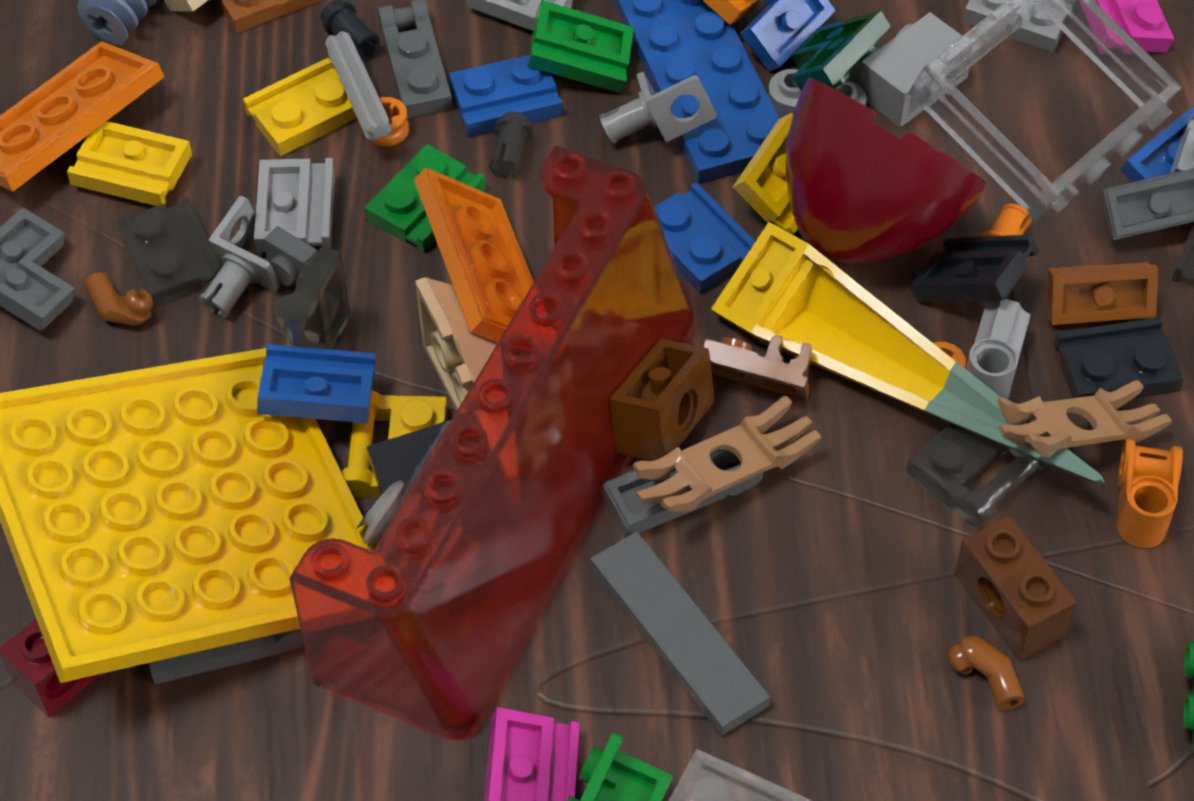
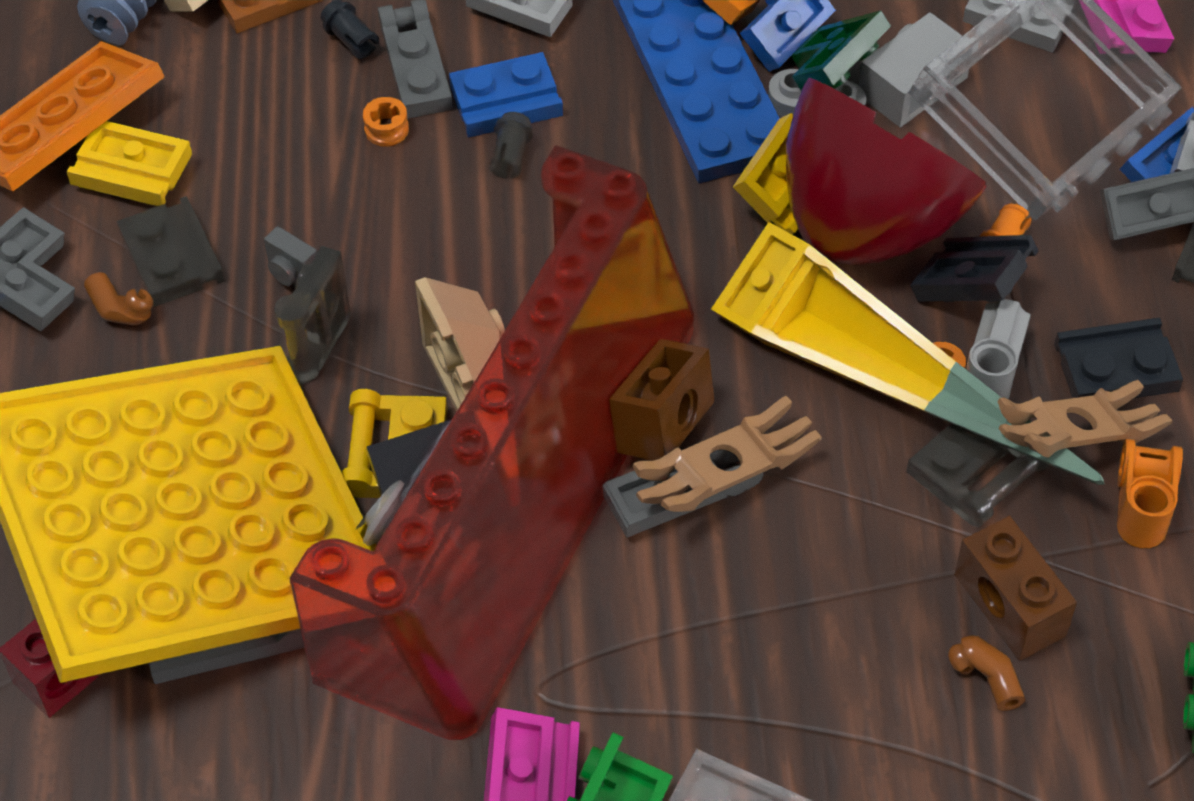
light grey bracket [199,196,281,318] -> none
yellow plate [243,58,358,157] -> none
light grey plate [254,158,335,252] -> none
blue plate [257,344,376,423] -> none
light grey axle [325,31,392,141] -> none
green plate [364,144,486,254] -> none
orange tile [414,168,560,361] -> none
green plate [527,0,634,93] -> none
dark grey tile [590,531,770,736] -> none
light grey bracket [599,71,717,144] -> none
blue plate [638,182,756,294] -> none
plate [704,335,813,401] -> none
dark orange plate [1047,262,1159,325] -> none

